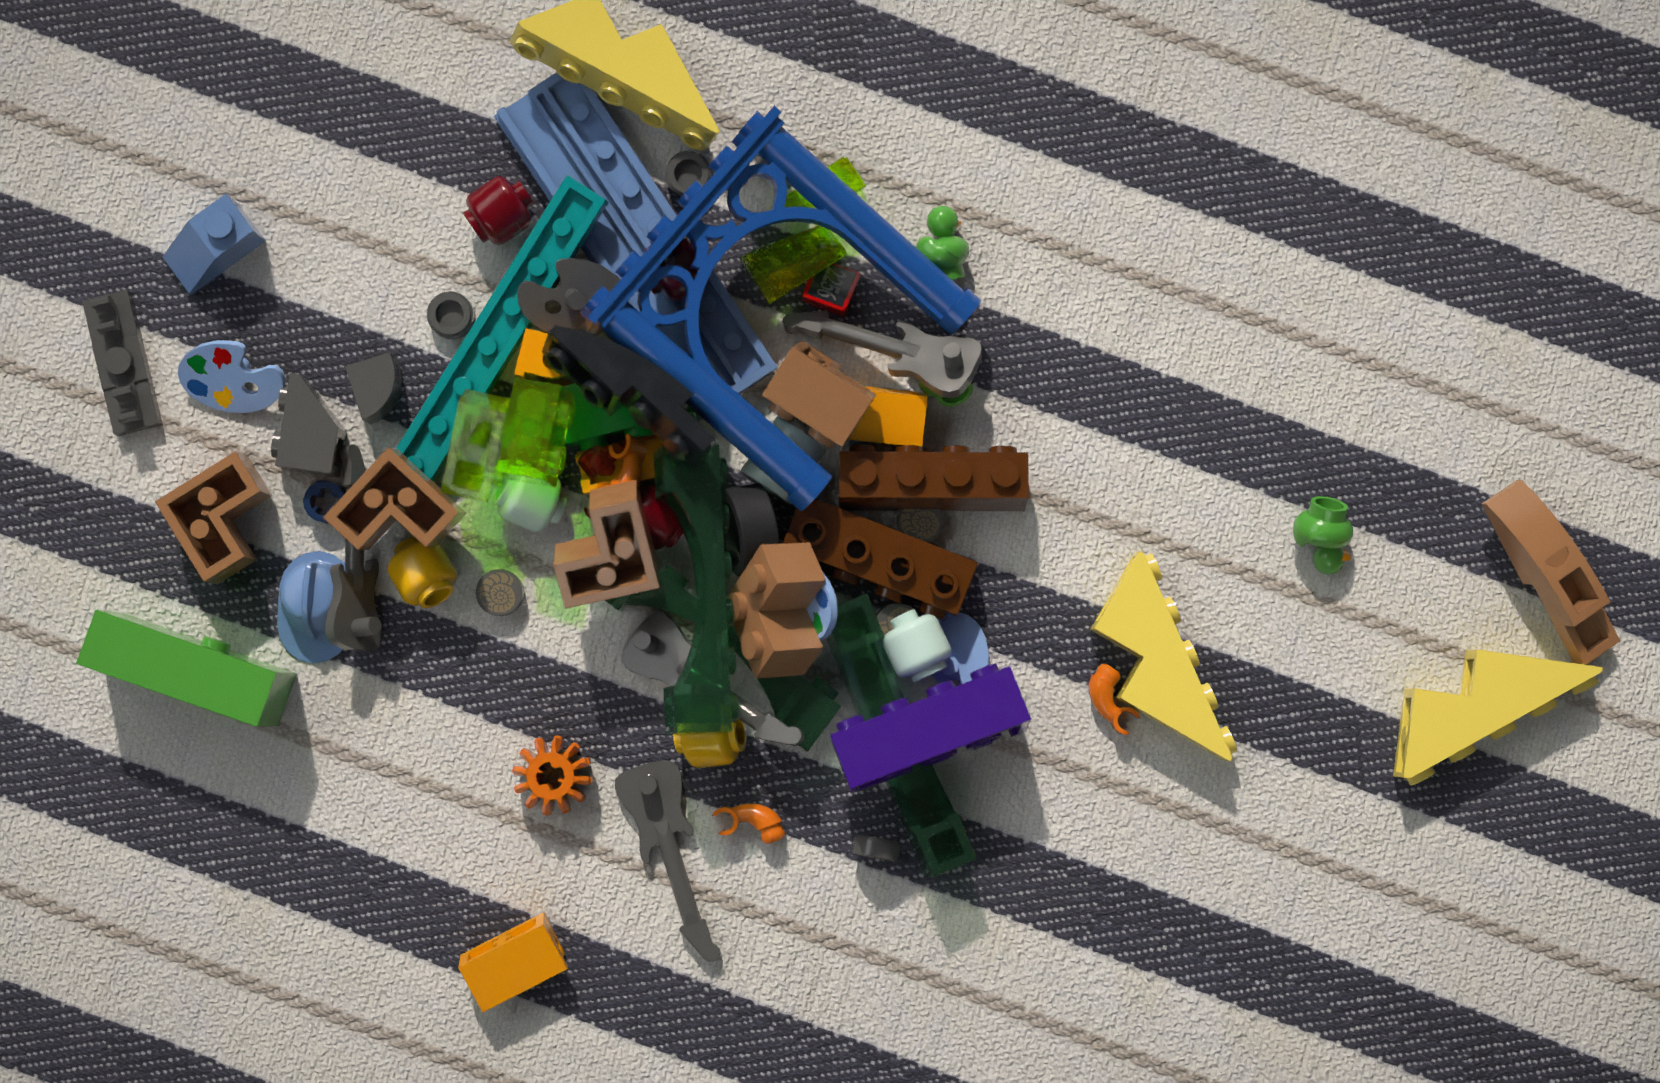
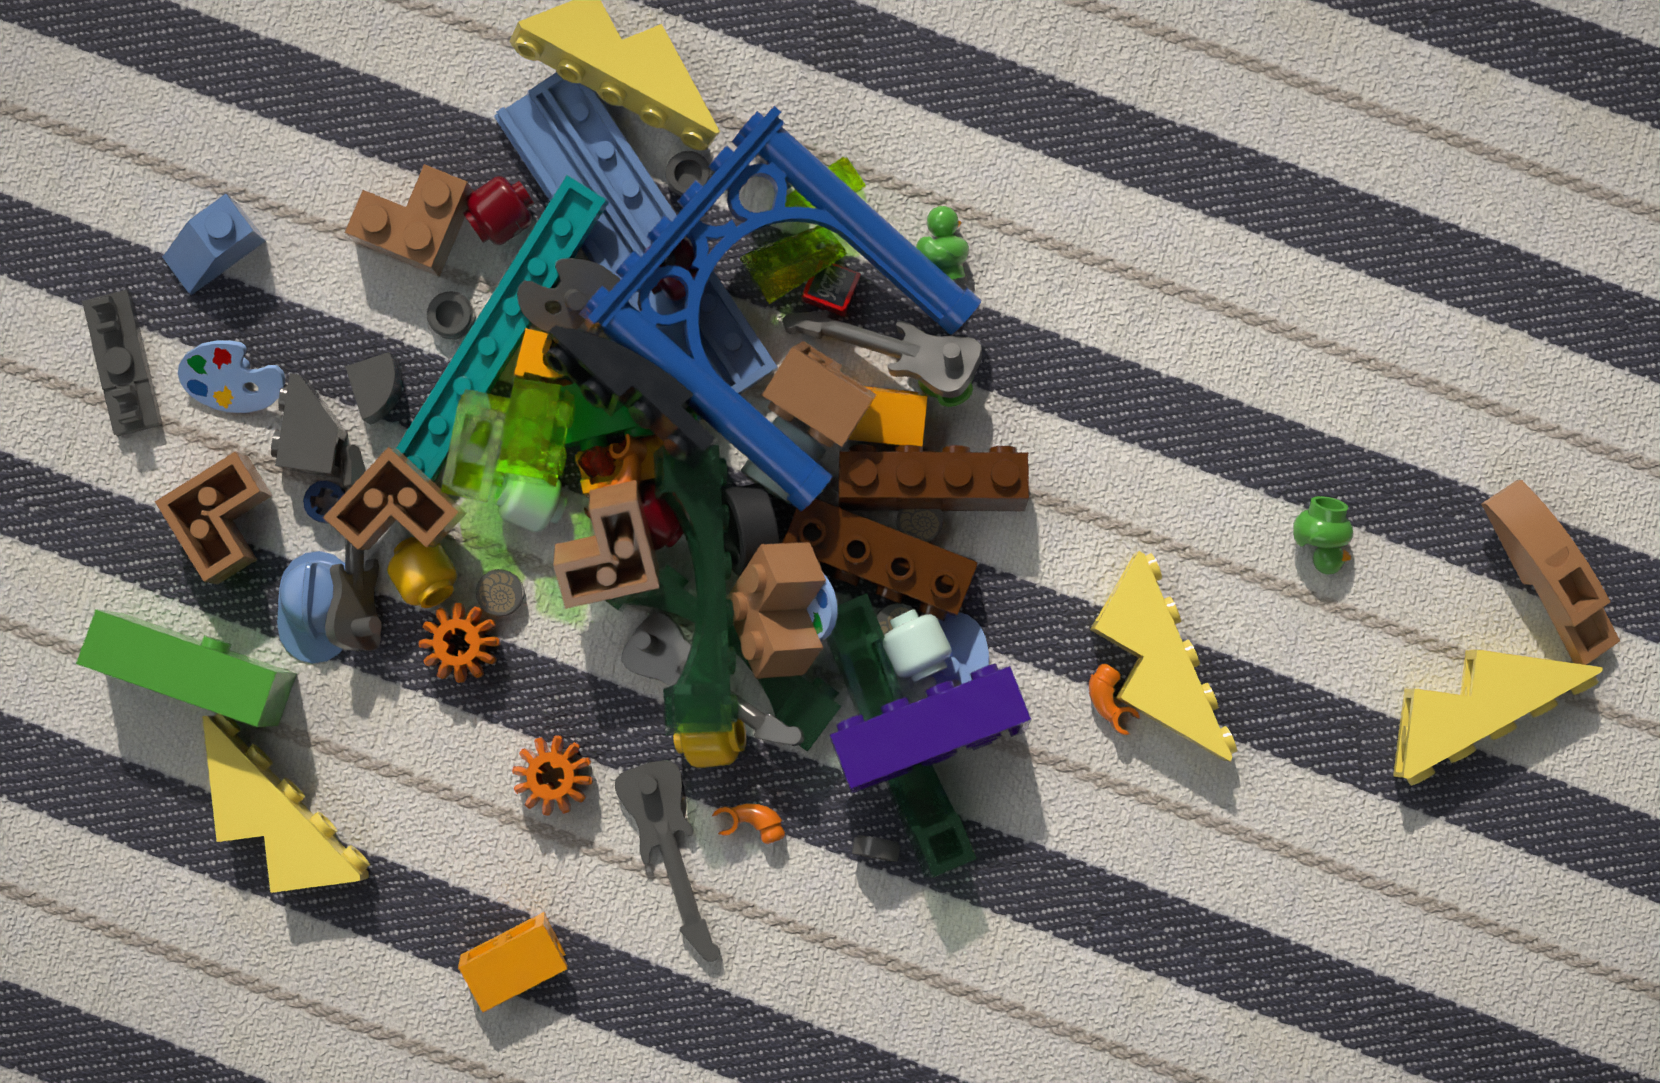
none -> light yellow slope [202,713,370,893]
none -> medium nougat brick [344,164,474,277]
none -> orange gear [419,603,501,683]

